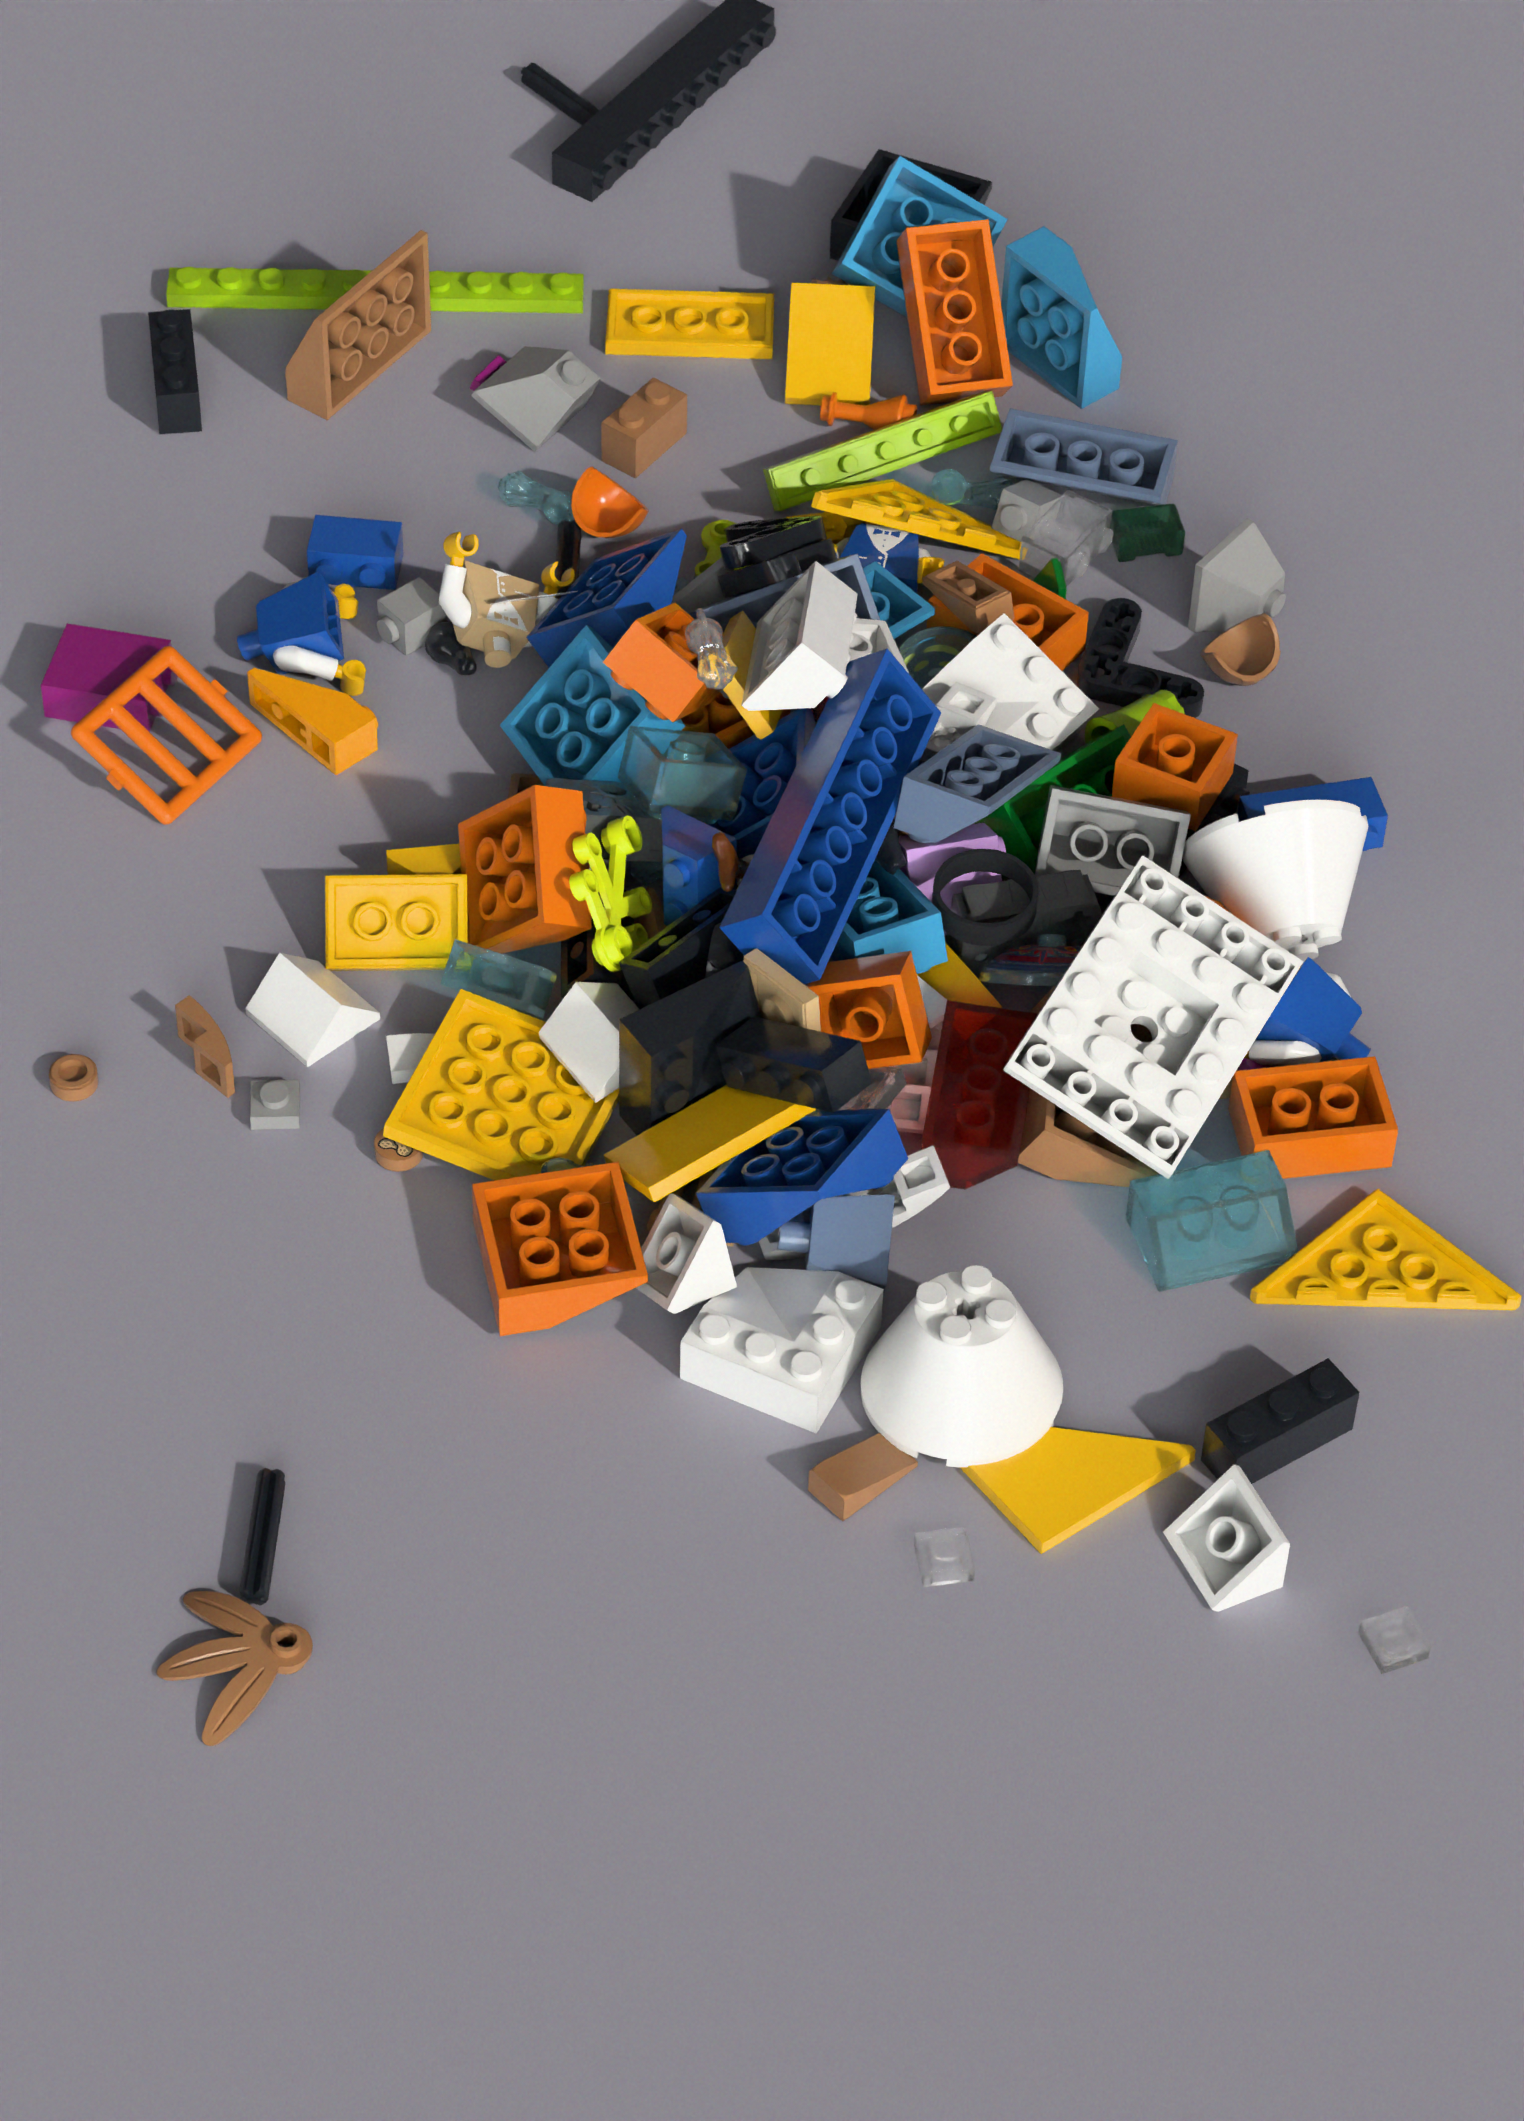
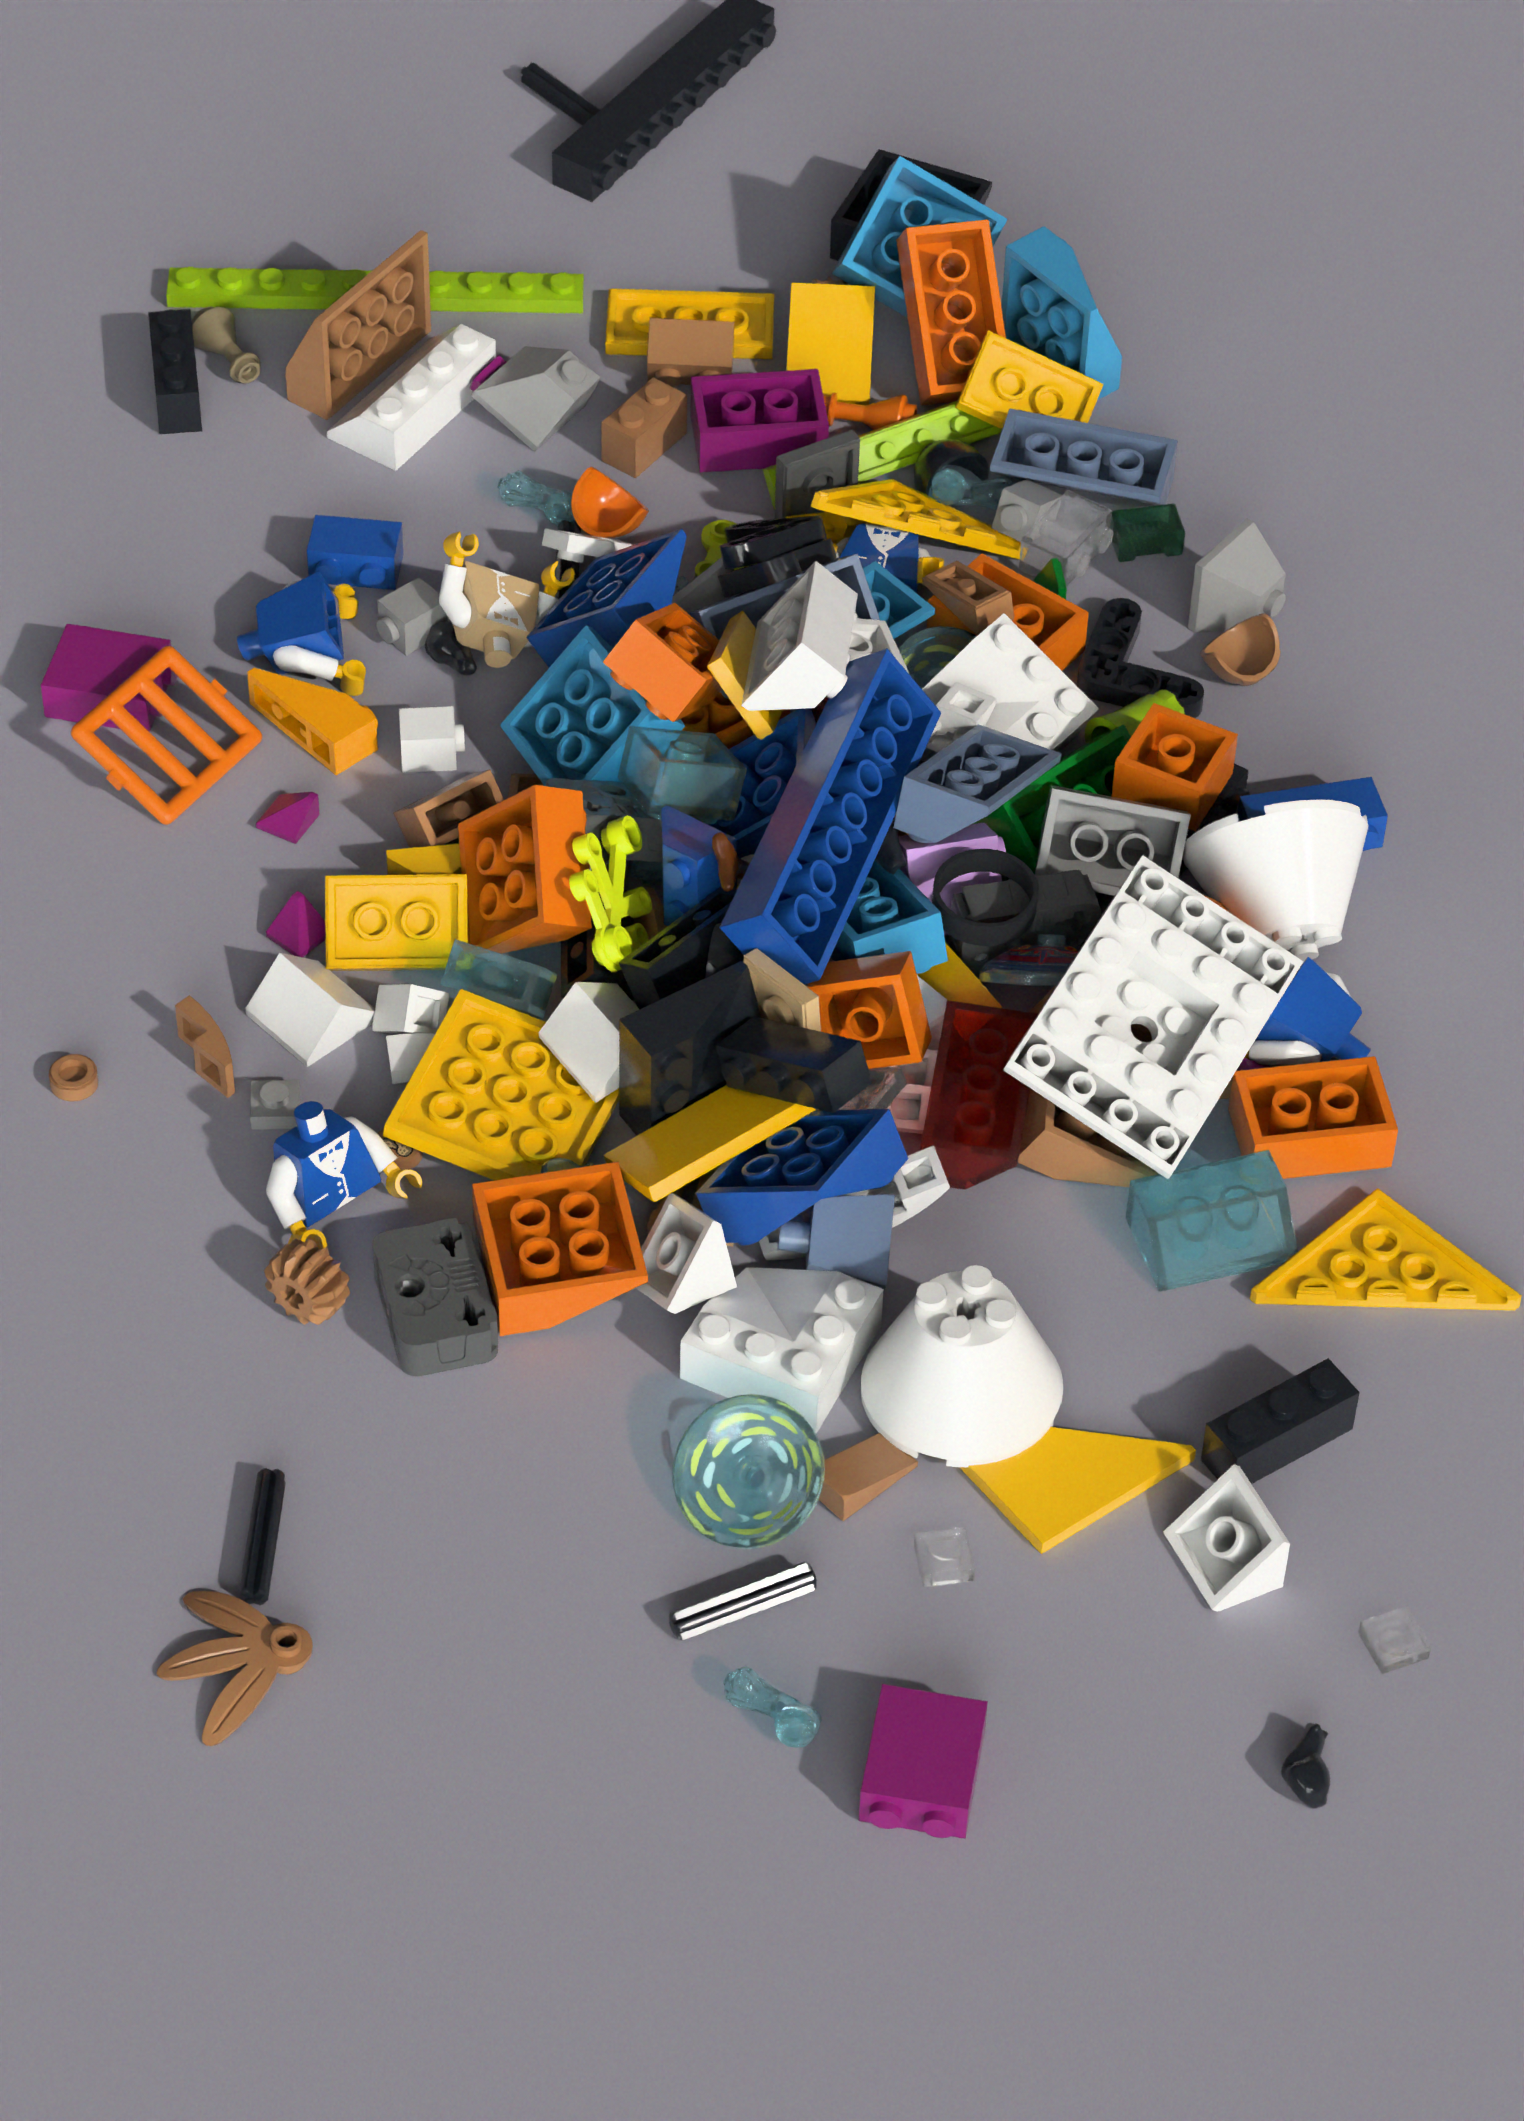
white sticker [490,591,578,605] -> none
clear piece [685,608,738,689] -> none
none -> dark tan piece [192,307,261,384]
none -> magenta slope [256,792,320,844]
none -> medium nougat gear [264,1239,351,1325]
none -> magenta slope [266,891,326,957]
none -> torso [266,1101,422,1249]
none -> white slope [327,324,496,471]
none -> white panel [372,984,450,1034]
none -> dark grey axle [373,1218,498,1377]
none -> medium nougat brick [393,769,504,848]
none -> white brick [399,706,465,773]
none -> white plate [542,528,635,563]
none -> medium nougat brick [647,318,734,387]
none -> axle [669,1562,817,1641]
none -> clear light blue dish [672,1394,825,1549]
none -> magenta brick [690,369,829,472]
none -> clear light blue piece [723,1666,822,1748]
none -> dark grey tile [775,429,860,519]
none -> magenta brick [859,1684,988,1839]
none -> black helmet [914,439,989,496]
none -> yellow tile [955,330,1103,429]
none -> black animal [1281,1723,1330,1809]

